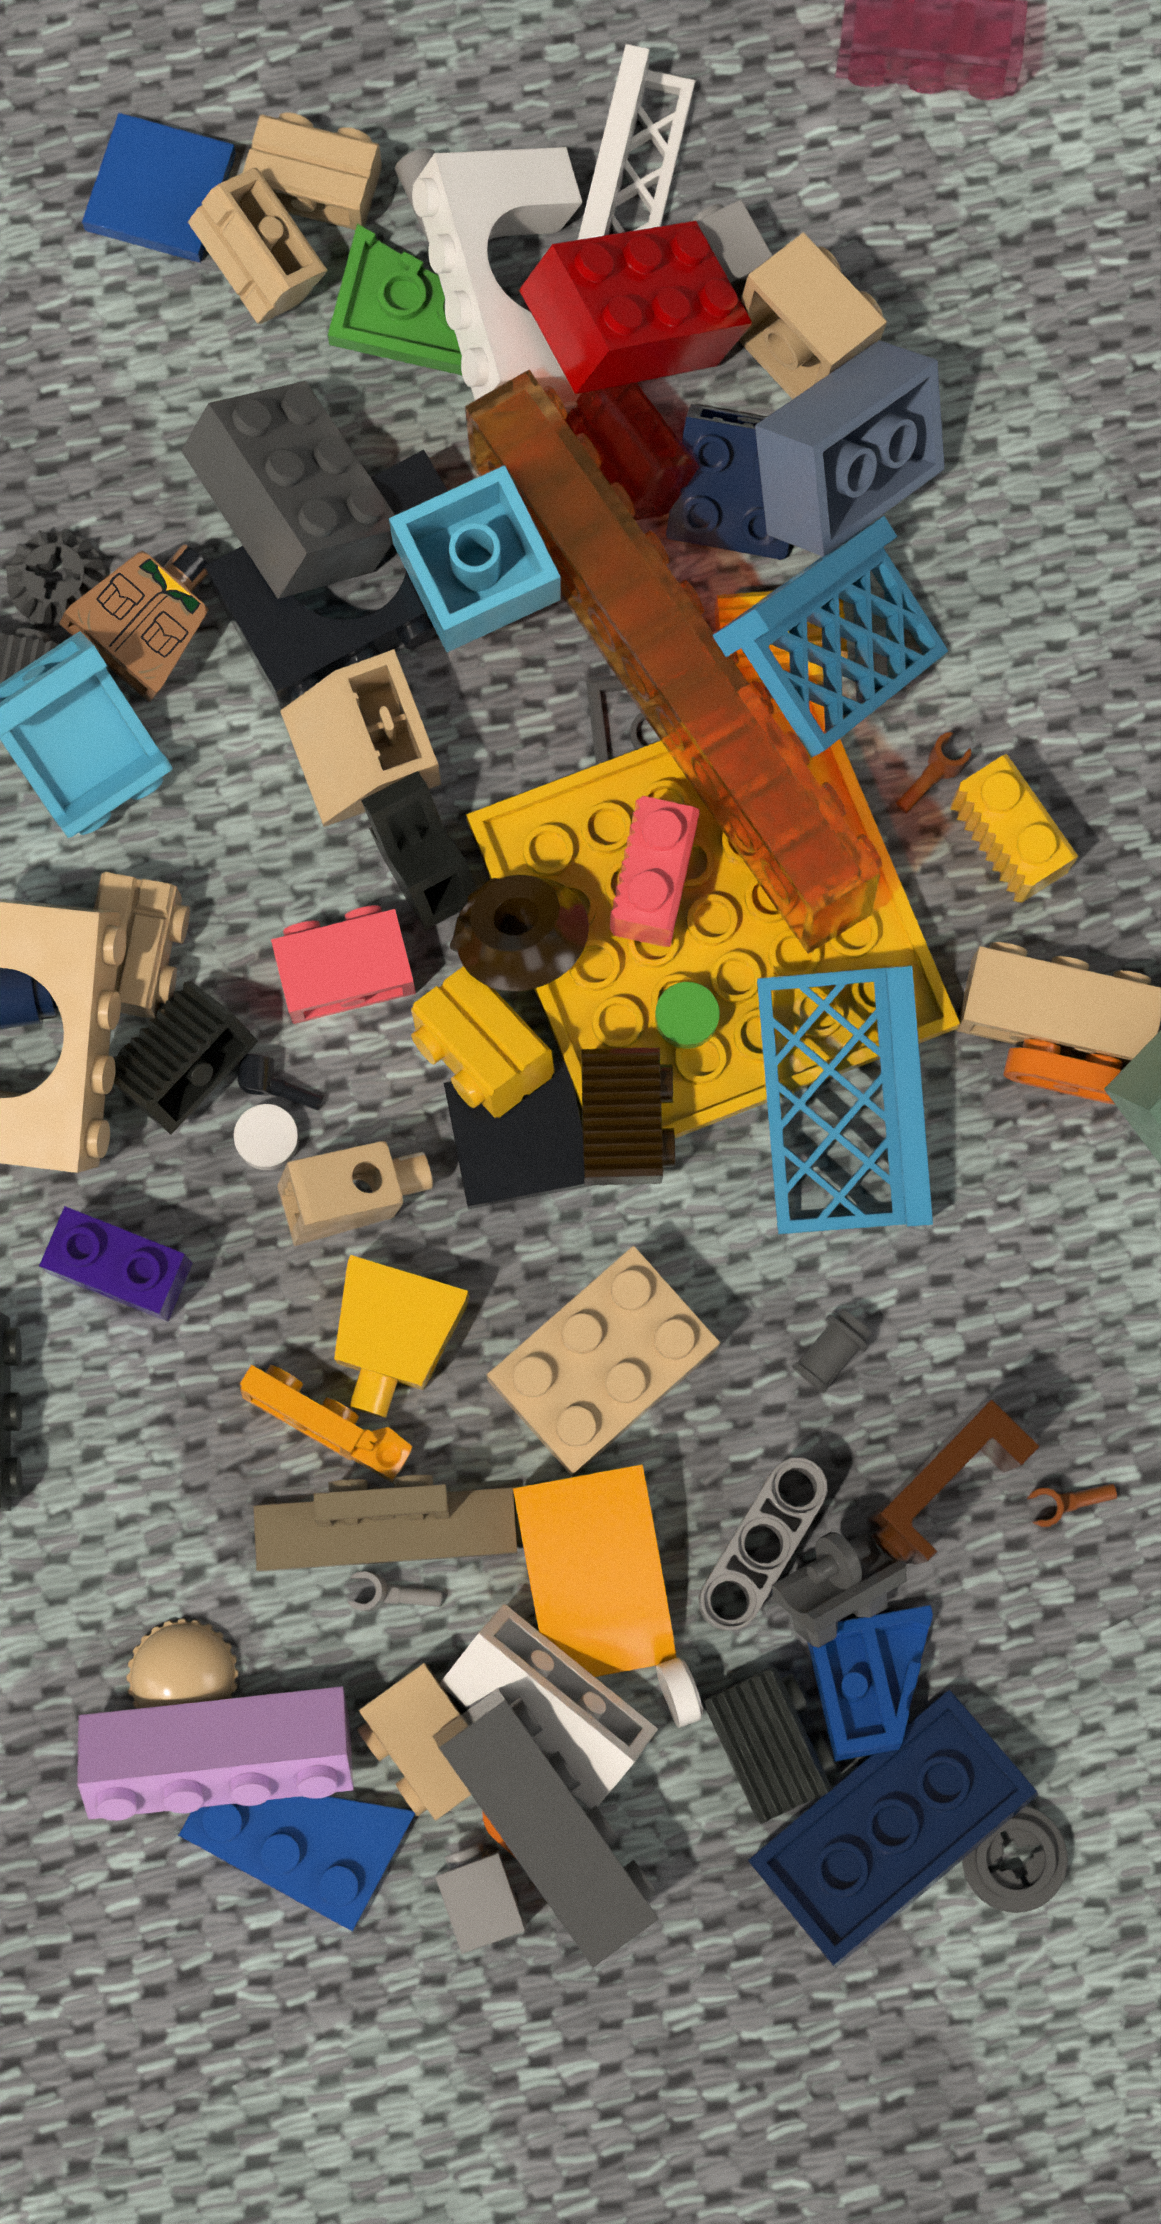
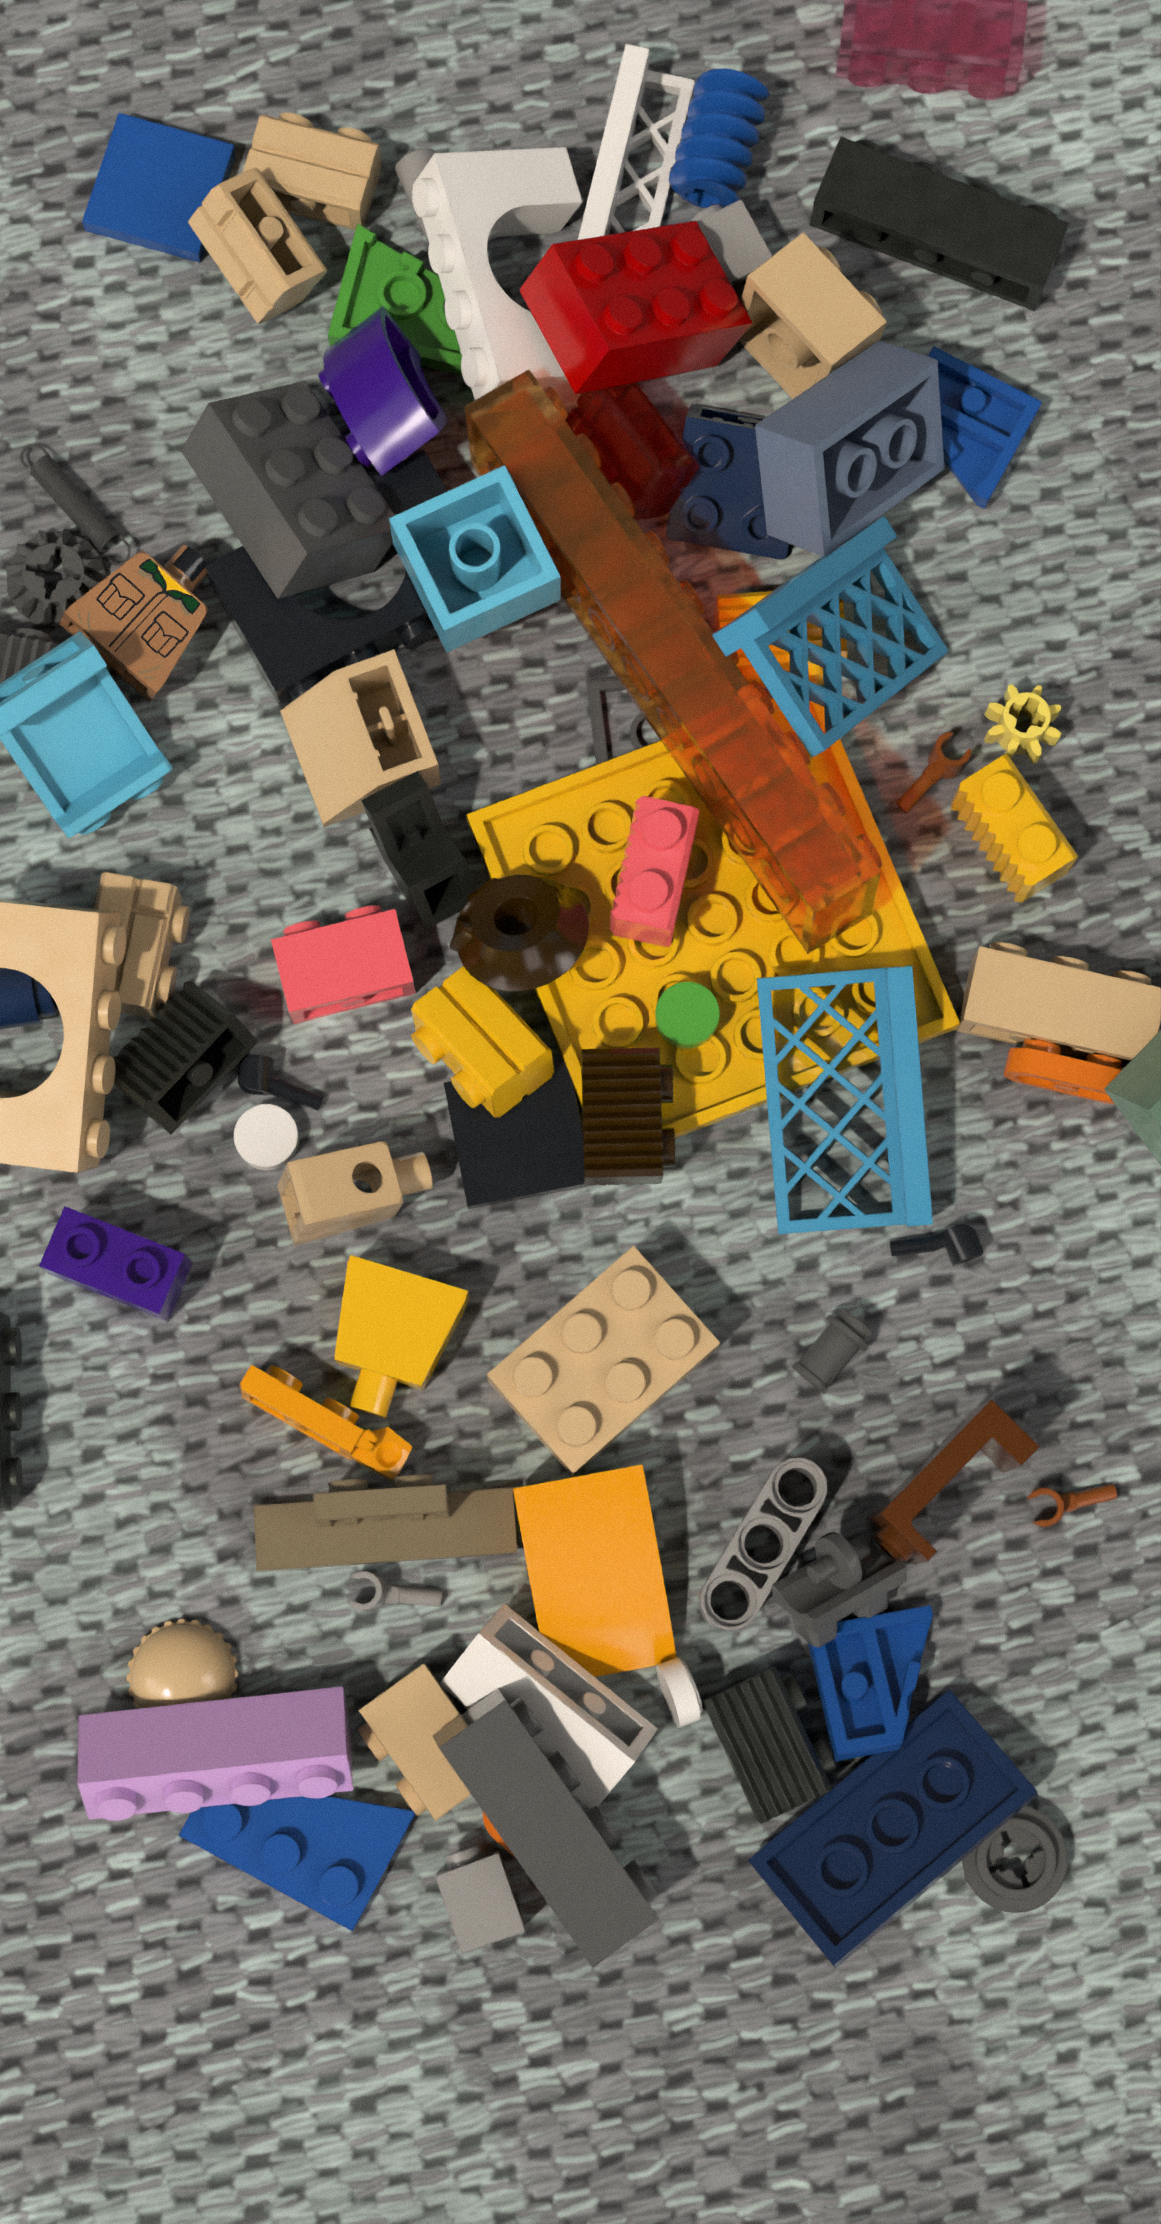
none -> dark grey piece [20,444,131,566]
none -> dark purple brick [318,306,449,476]
none -> blue piece [669,68,770,209]
none -> pearl dark grey brick [810,136,1069,311]
none -> black hand [890,1224,983,1266]
none -> blue wing [928,346,1042,509]
none -> light yellow gear [984,684,1062,764]

